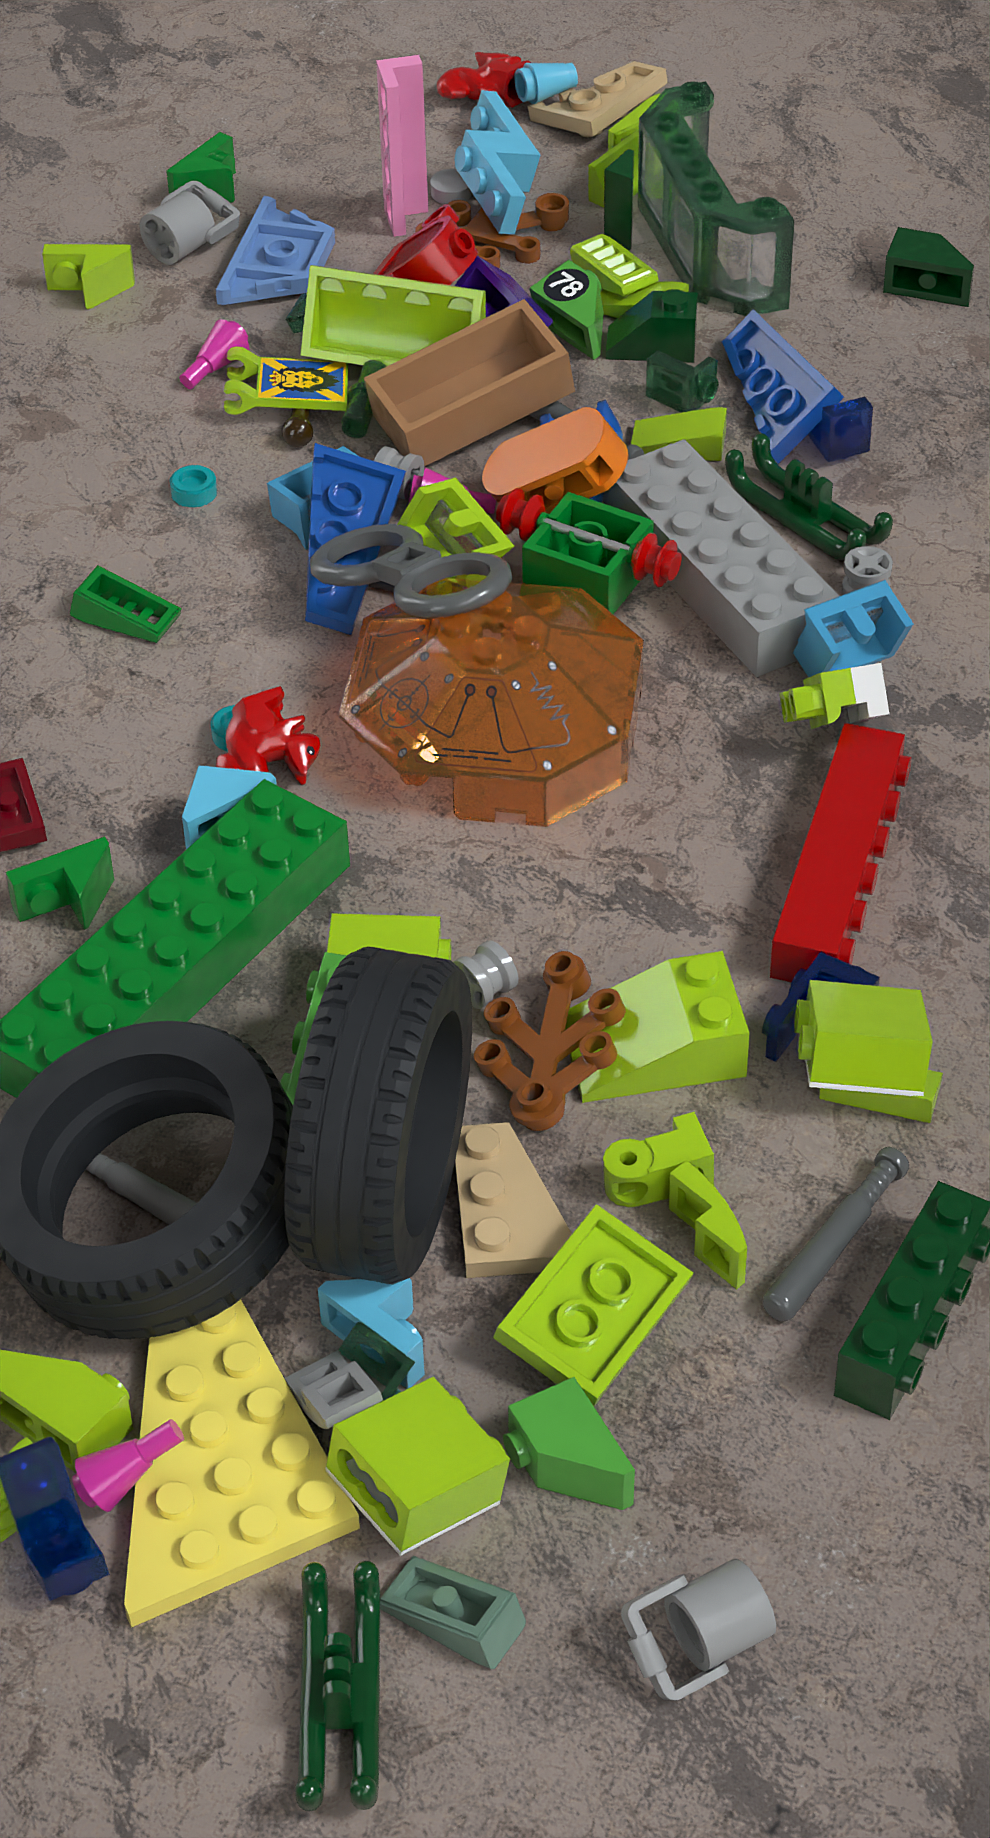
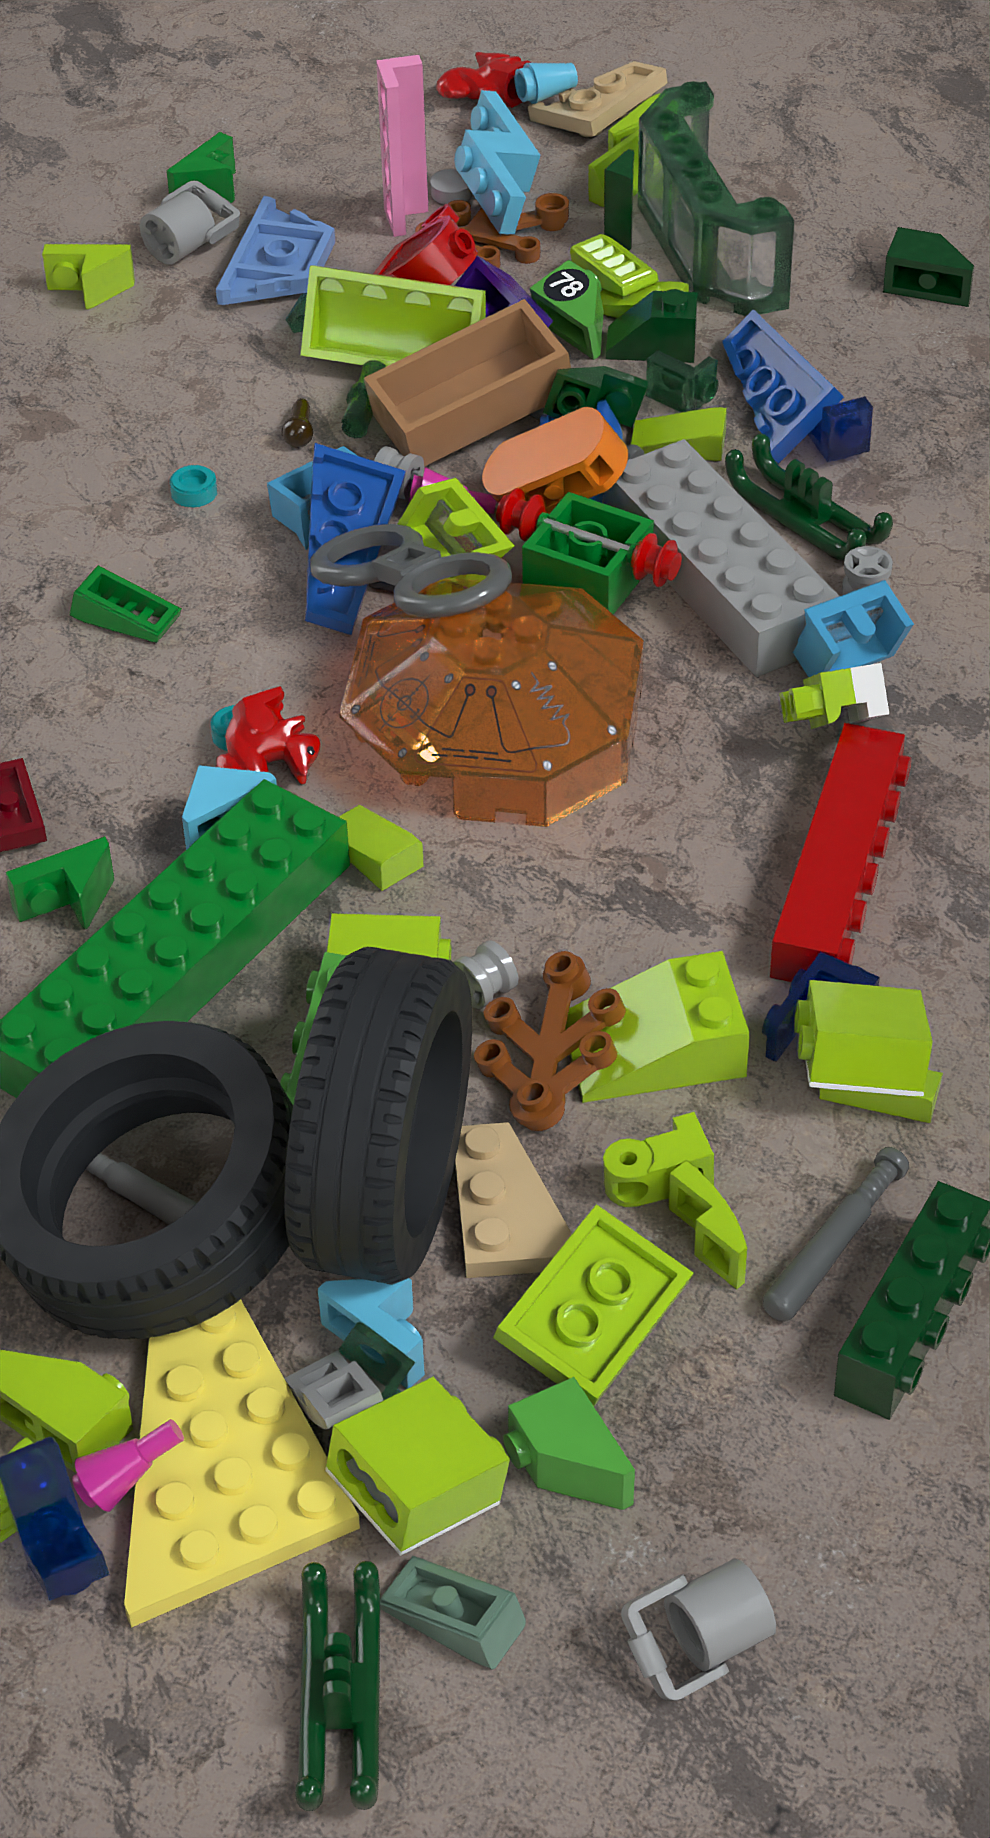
dark pink cone [179,319,250,390] -> none
flag [224,346,348,415] -> none
none -> lime slope [339,805,424,891]
none -> dark green slope [543,366,648,428]

